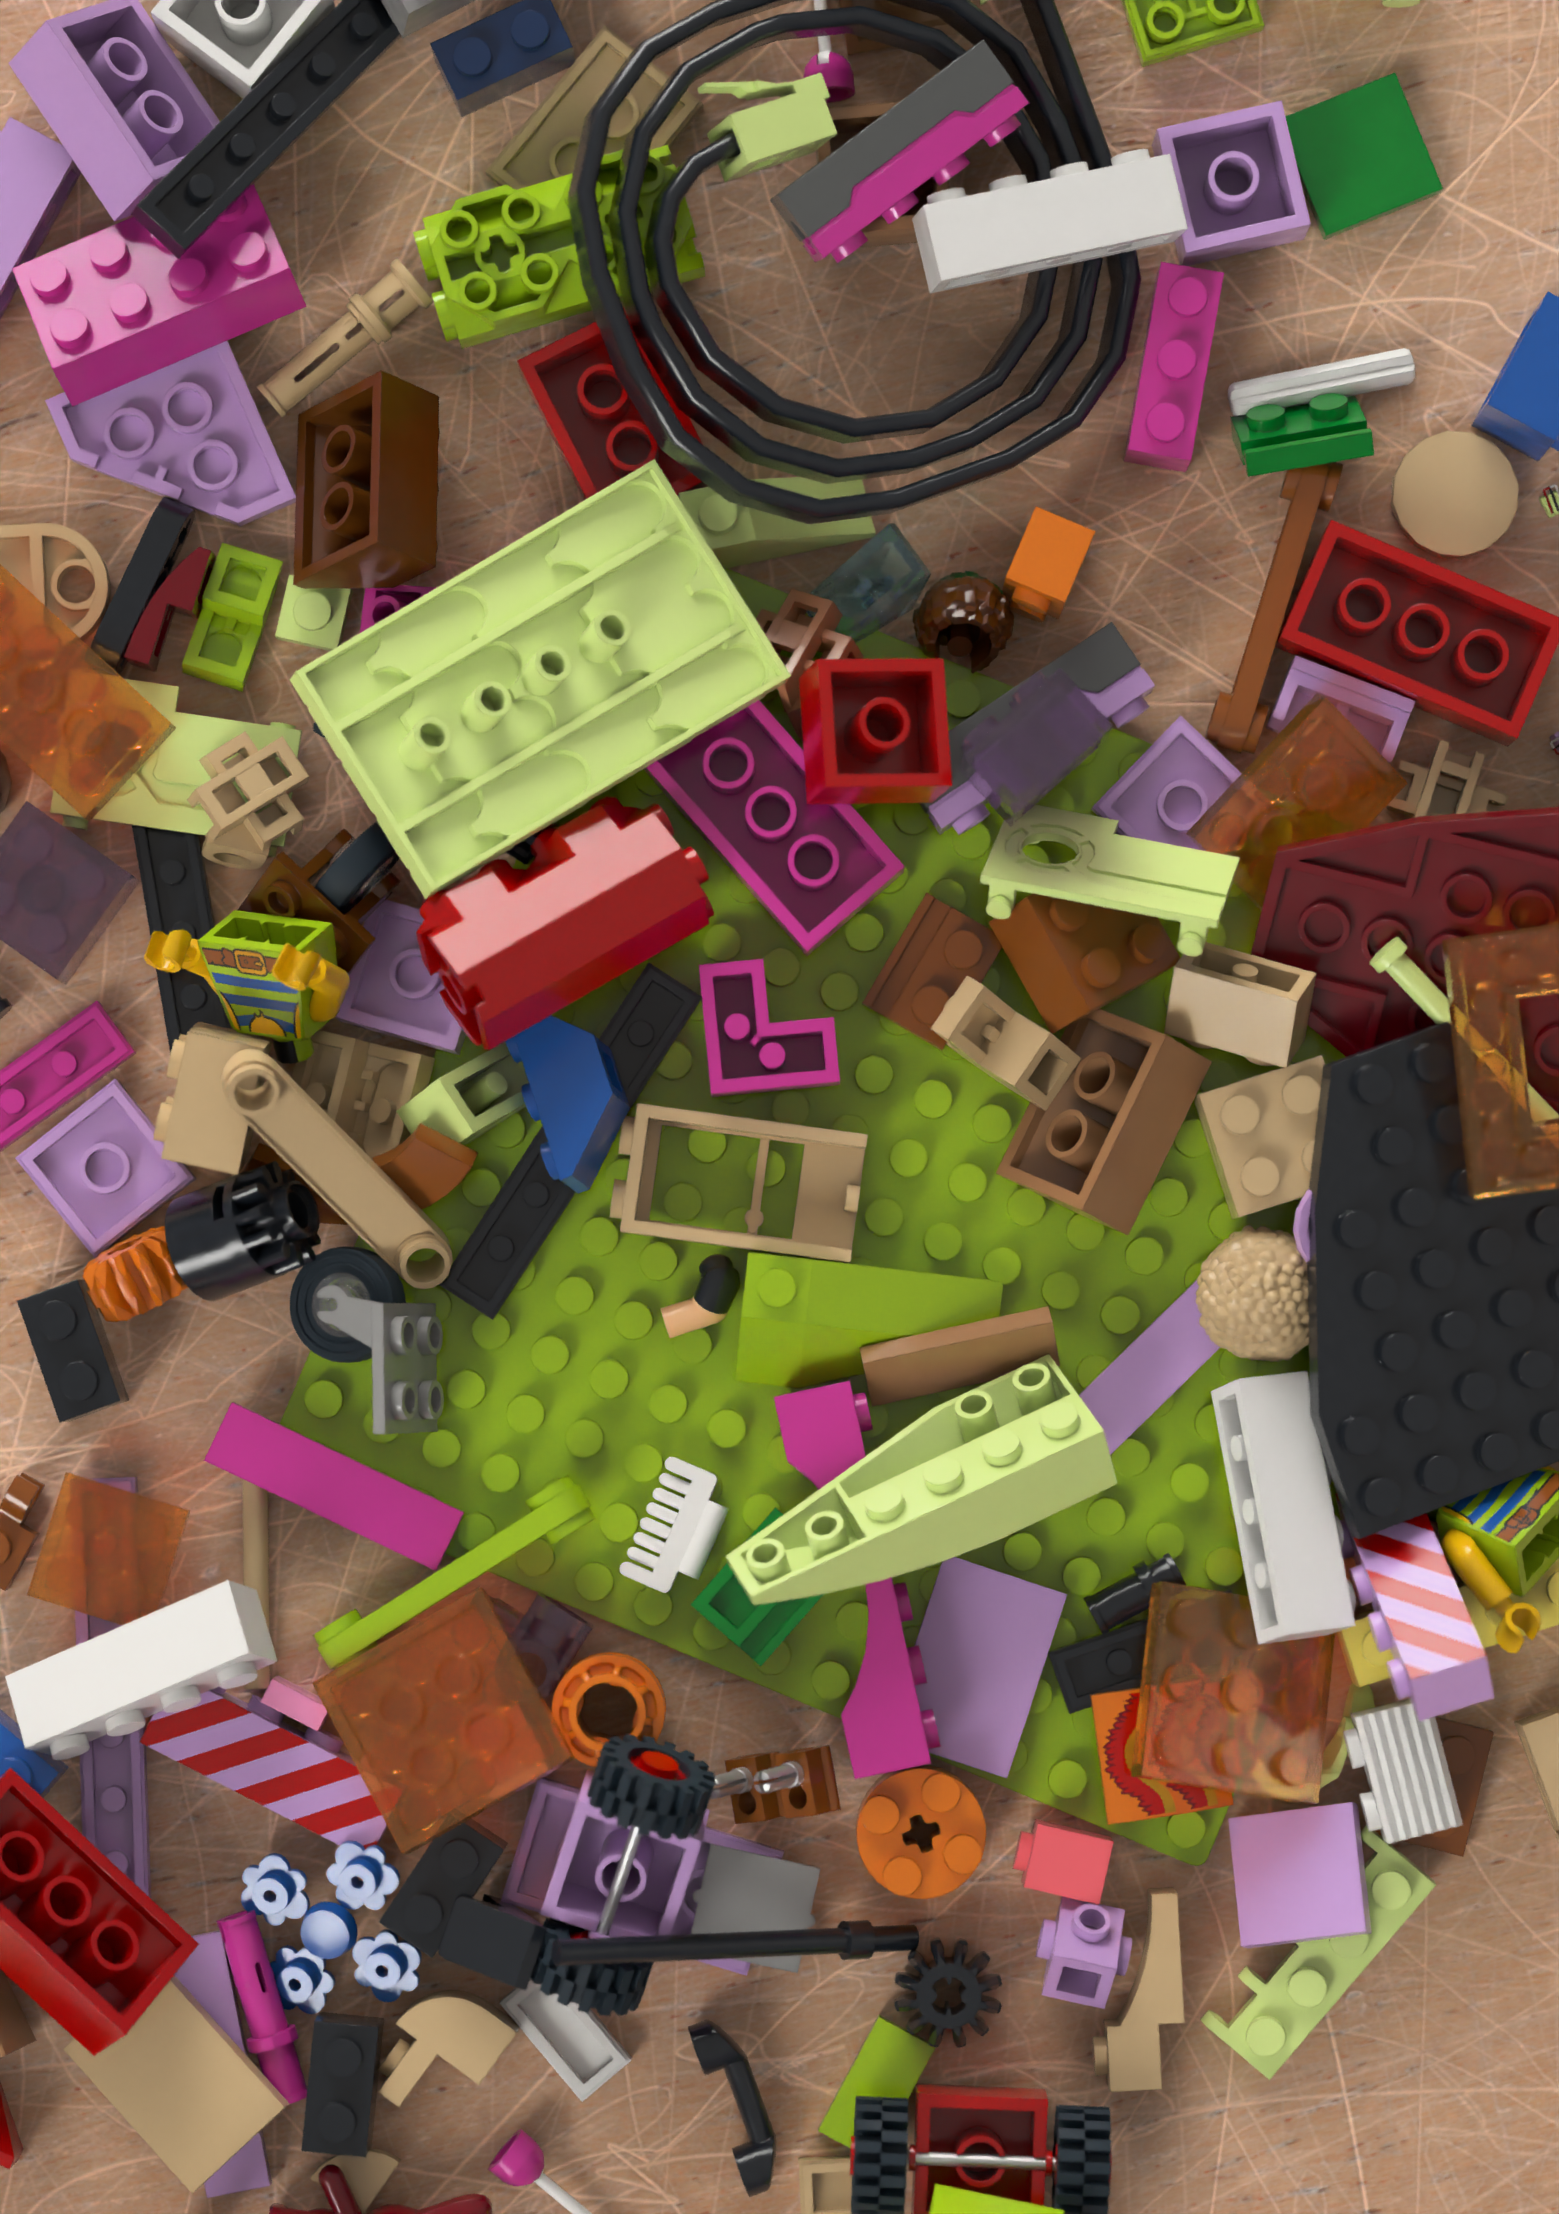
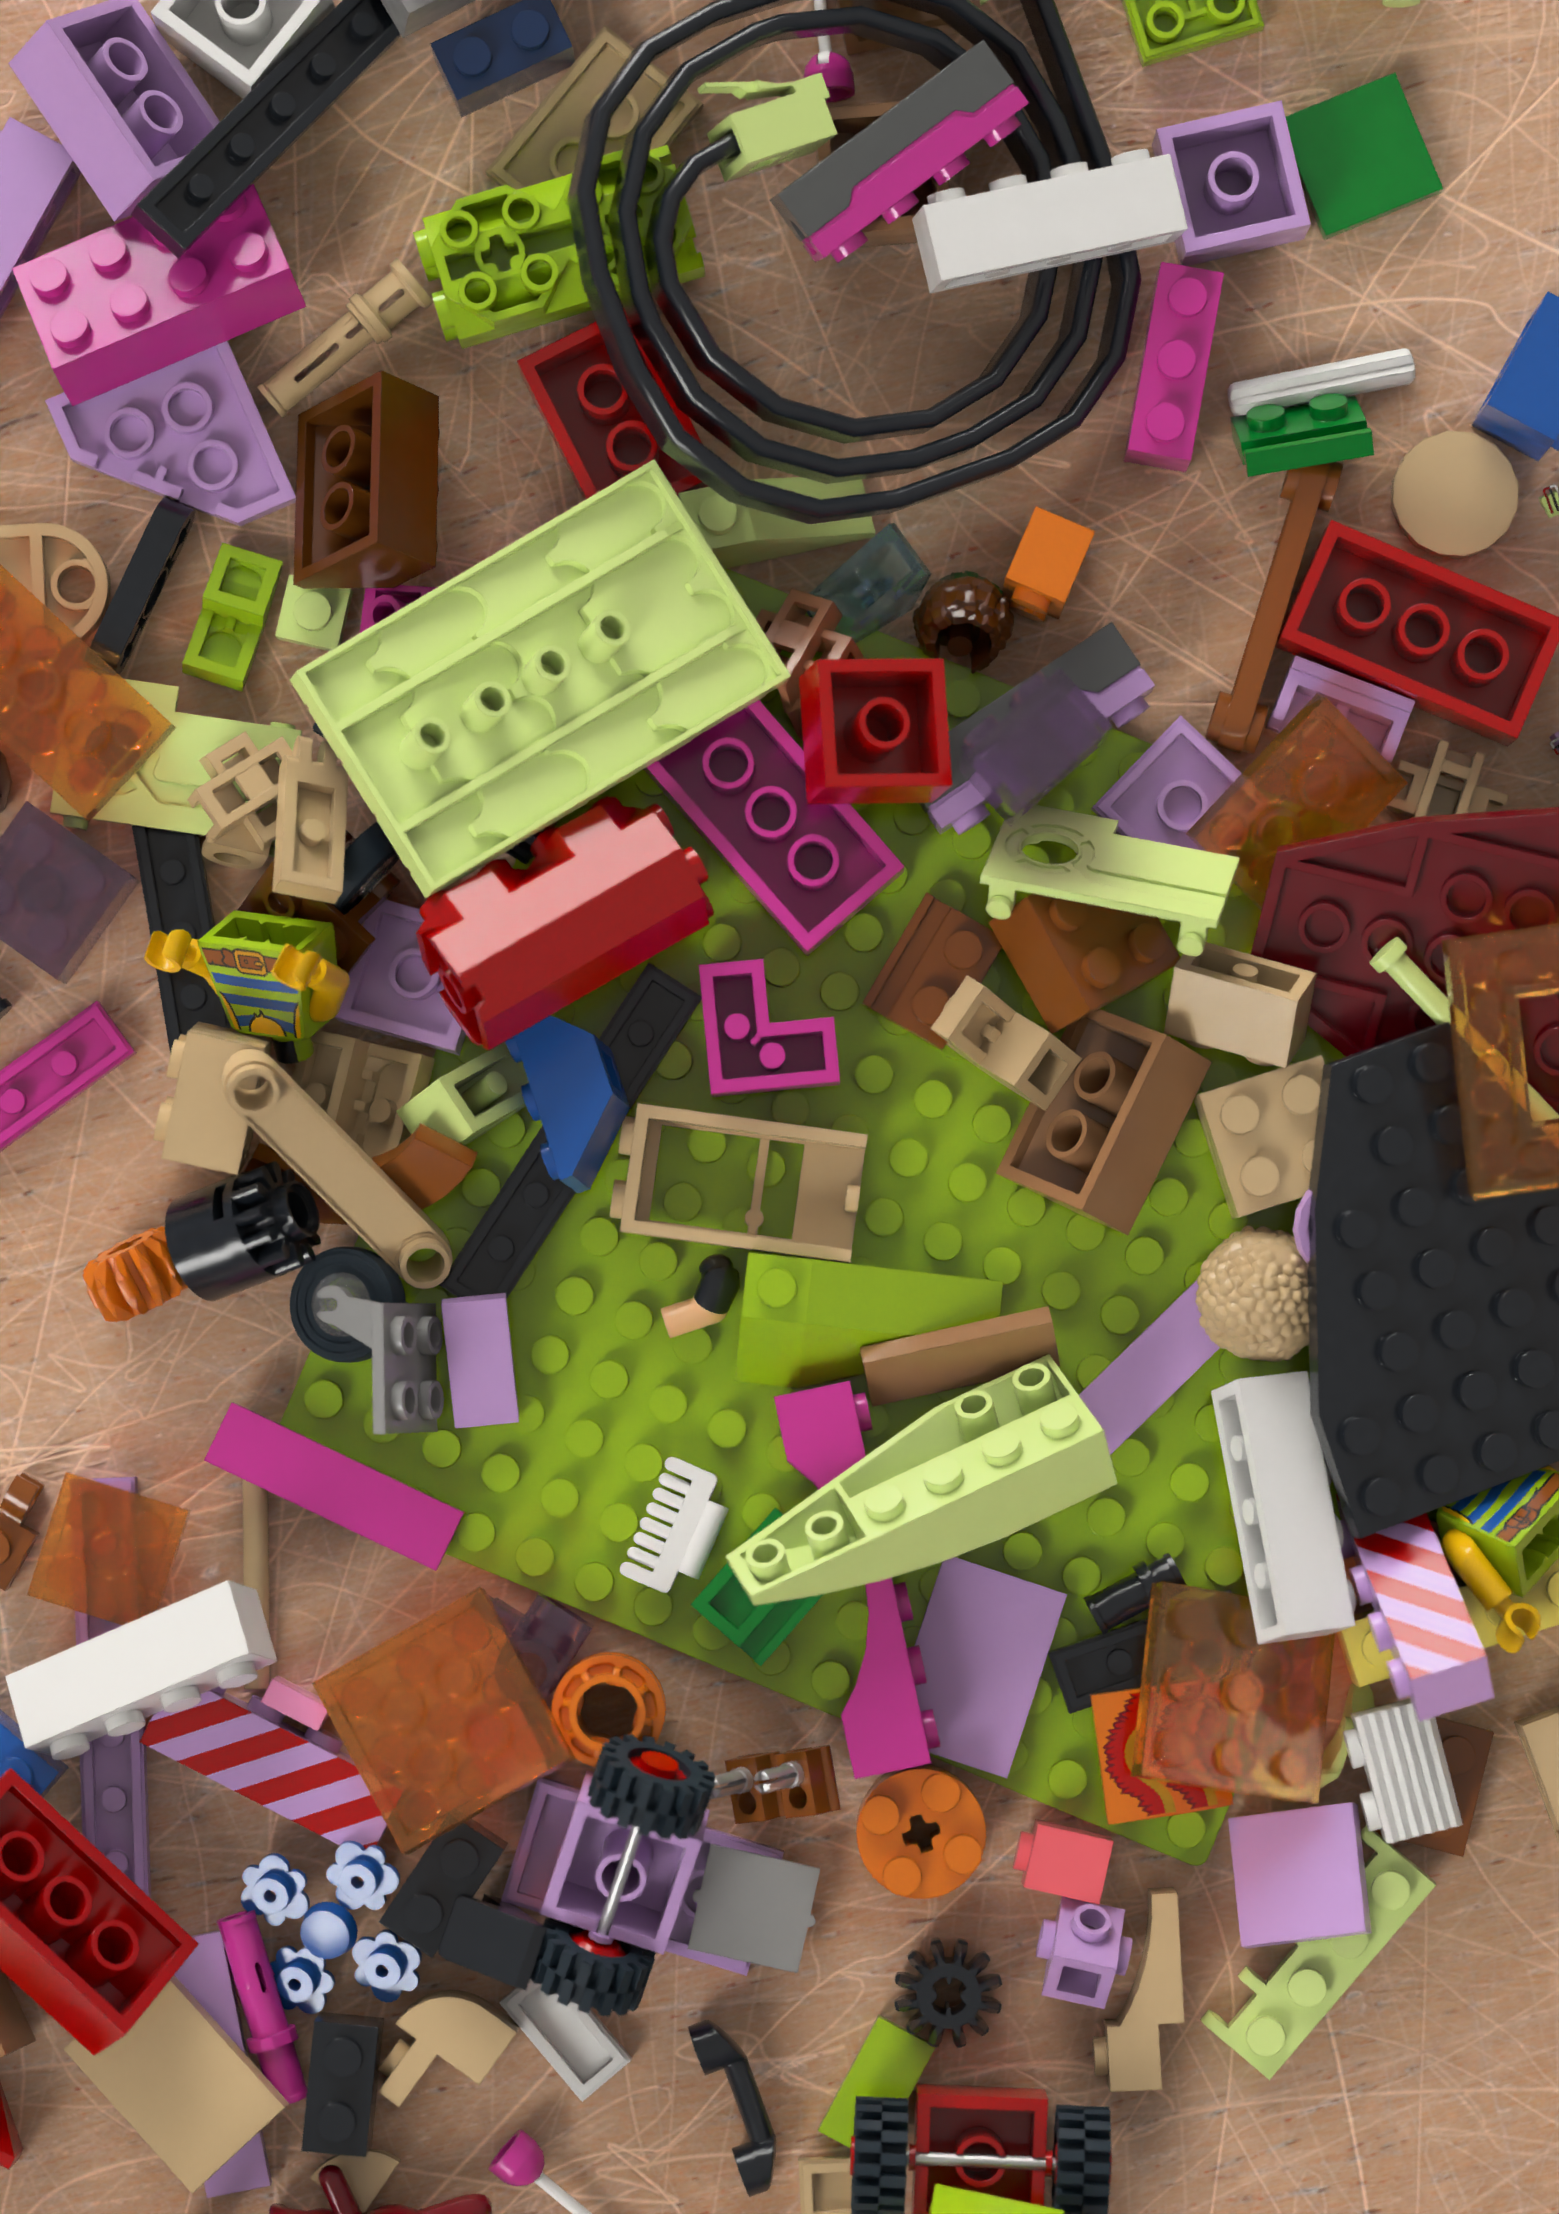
lavender tile [15,1079,197,1258] -> none
black brick [17,1279,129,1423] -> none
dark red slope [124,547,216,672] -> none
lime piece [313,1475,595,1679] -> none
black bar [552,1920,919,1966] -> none
none -> tan hinge [273,736,348,904]
none -> lavender tile [441,1293,520,1429]

